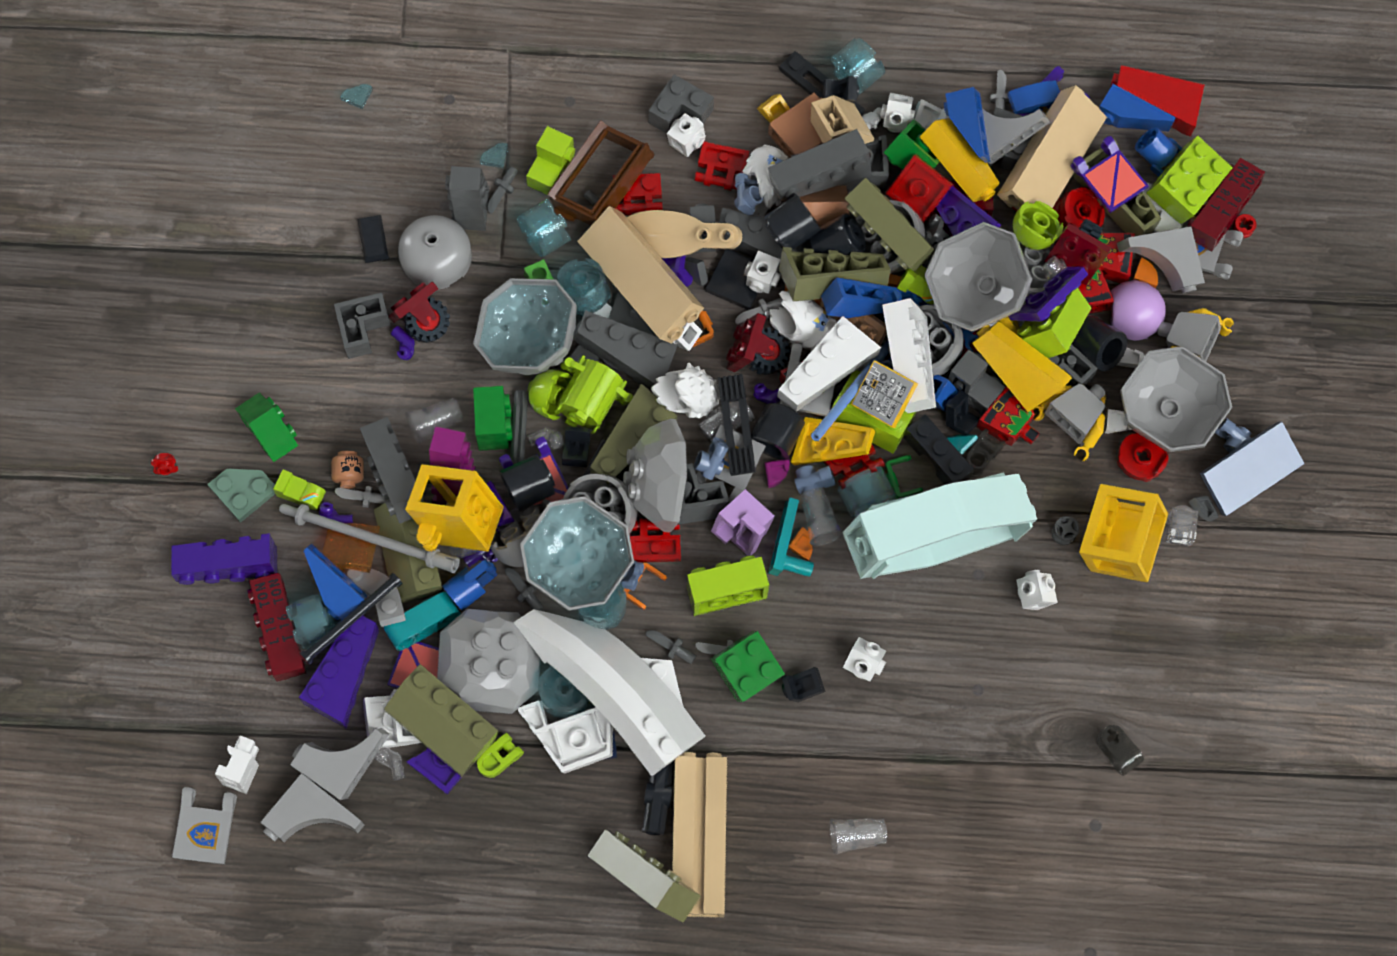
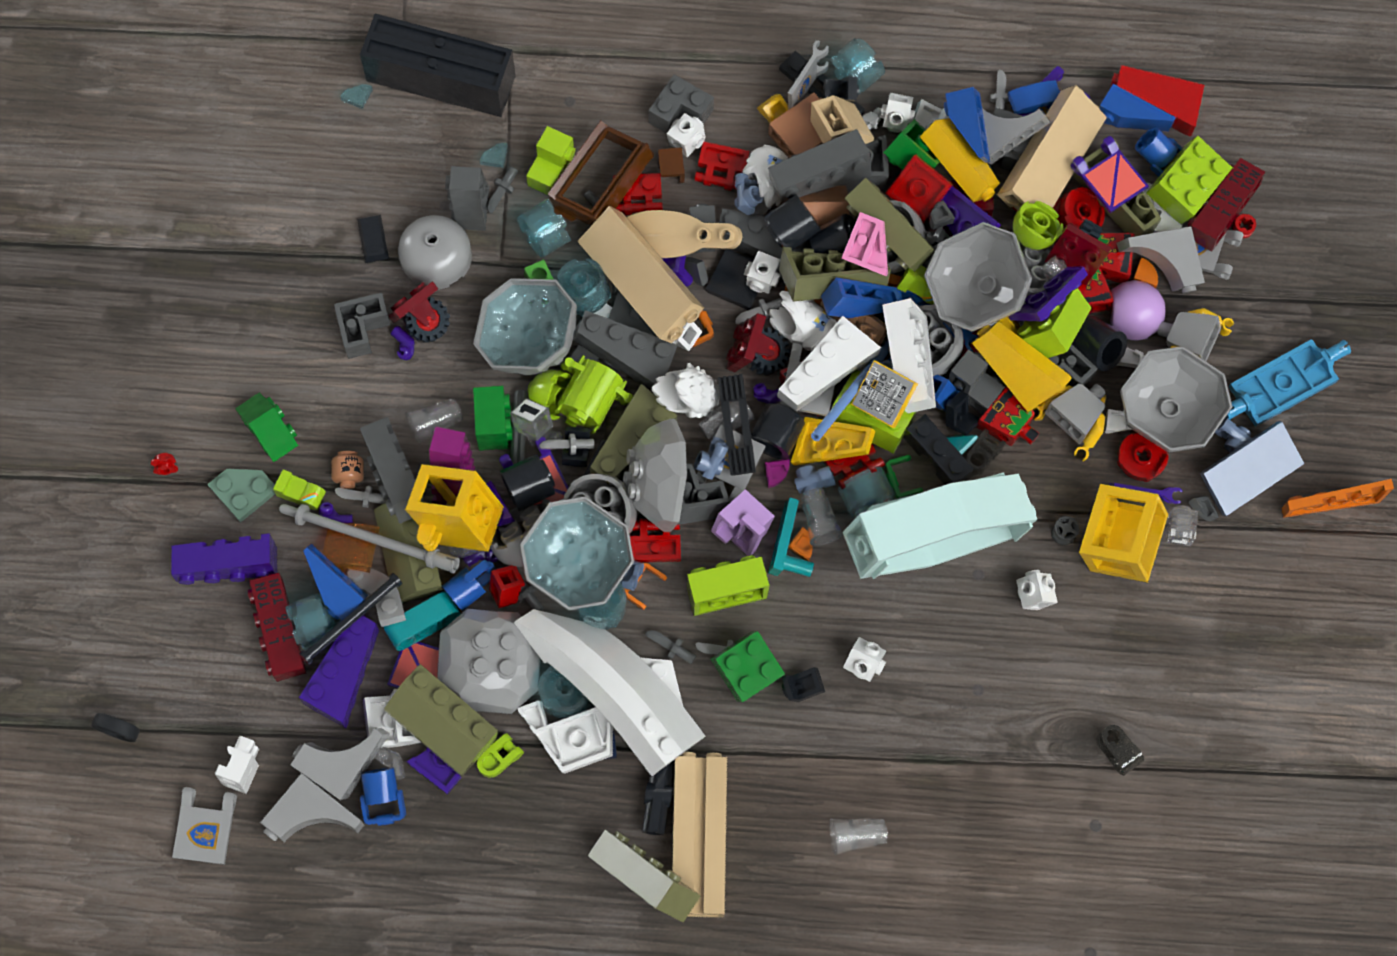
none -> black tyre [92,713,140,742]
none -> black brick [360,13,516,117]
none -> blue piece [360,767,406,826]
none -> red brick [489,565,525,608]
none -> clear brick [510,398,553,441]
none -> light grey piece [539,434,594,455]
none -> reddish brown panel [658,147,685,183]
none -> light grey flag [788,40,829,110]
none -> bright pink wing [842,212,888,276]
none -> dark grey tile [929,200,955,230]
none -> dark purple flag [1109,483,1183,504]
none -> dark azure plate [1225,339,1351,427]
none -> orange wing [1281,479,1394,517]

